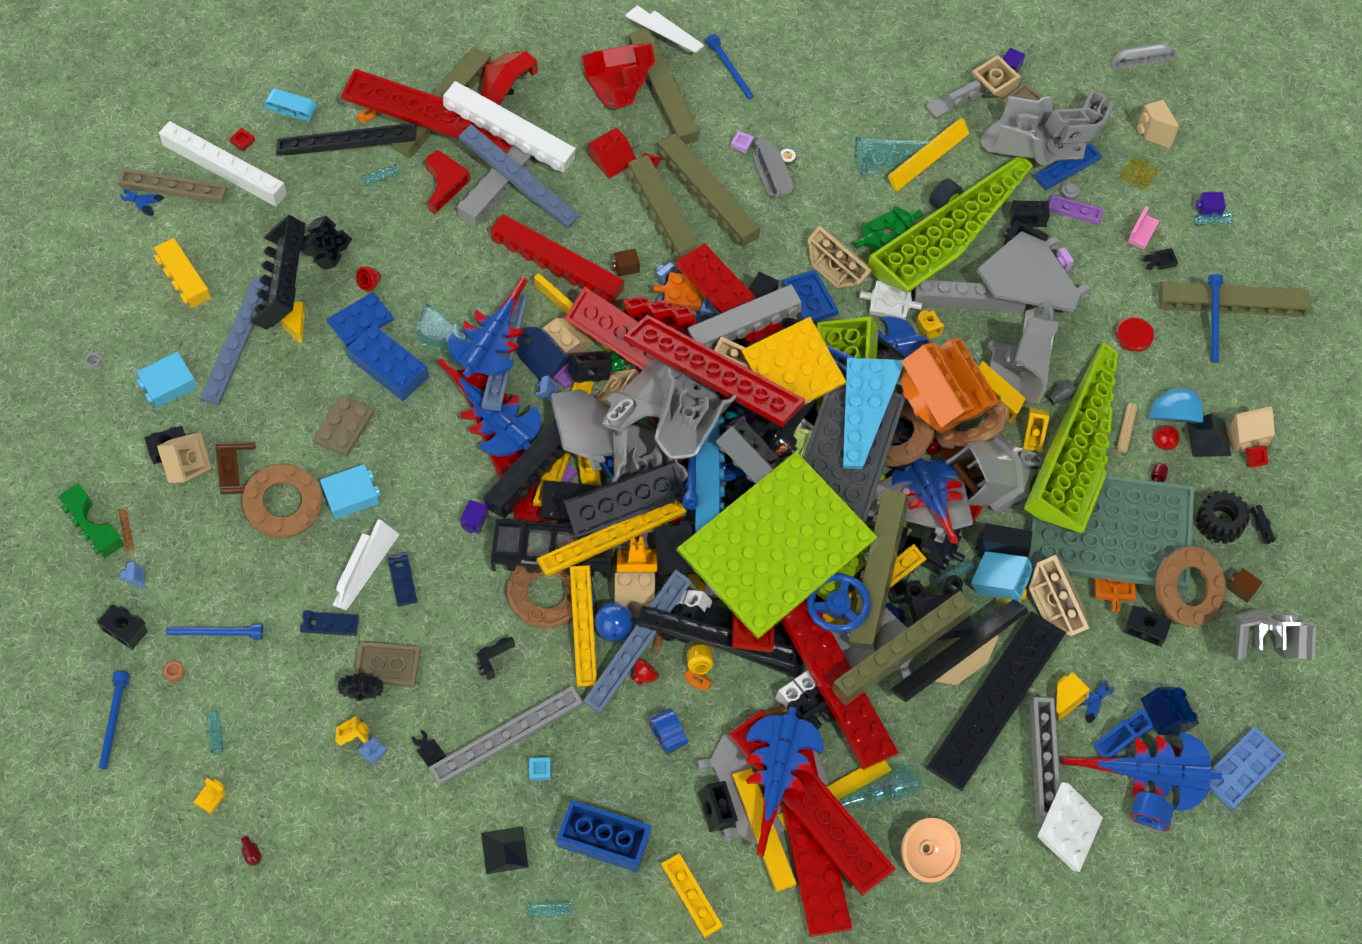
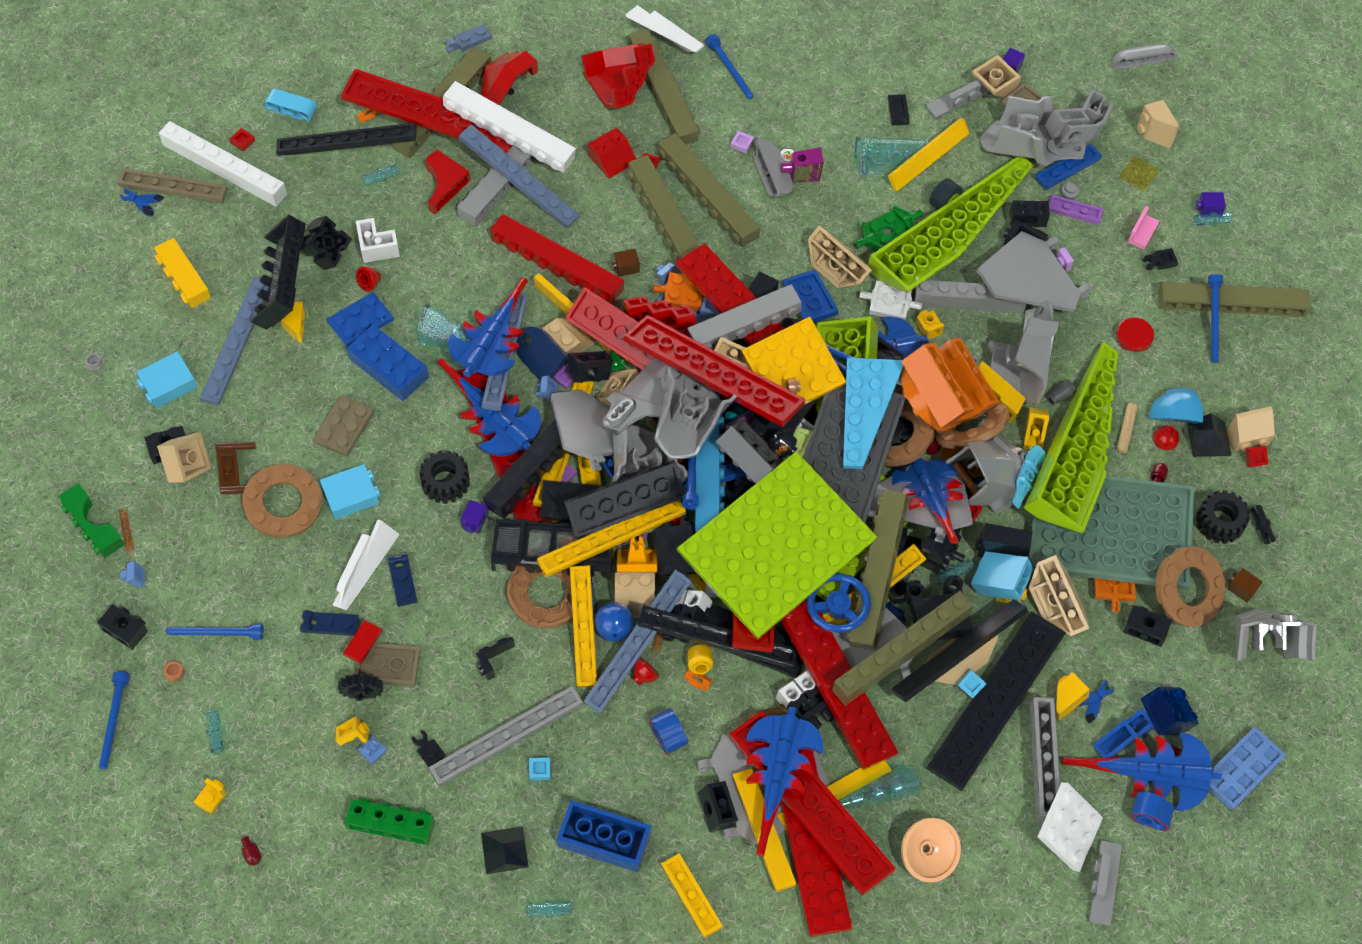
none -> red tile [343,620,383,665]
none -> green brick [344,798,435,846]
none -> white brick [356,218,400,263]
none -> black tyre [419,450,470,504]
none -> sand blue plate [445,24,492,53]
none -> magenta torso [781,147,824,182]
none -> medium nougat plate [786,377,801,395]
none -> black tile [888,94,910,125]
none -> medium azure plate [956,669,986,698]
none -> medium azure piece [1012,445,1045,508]
none -> light grey bracket [1089,841,1122,926]

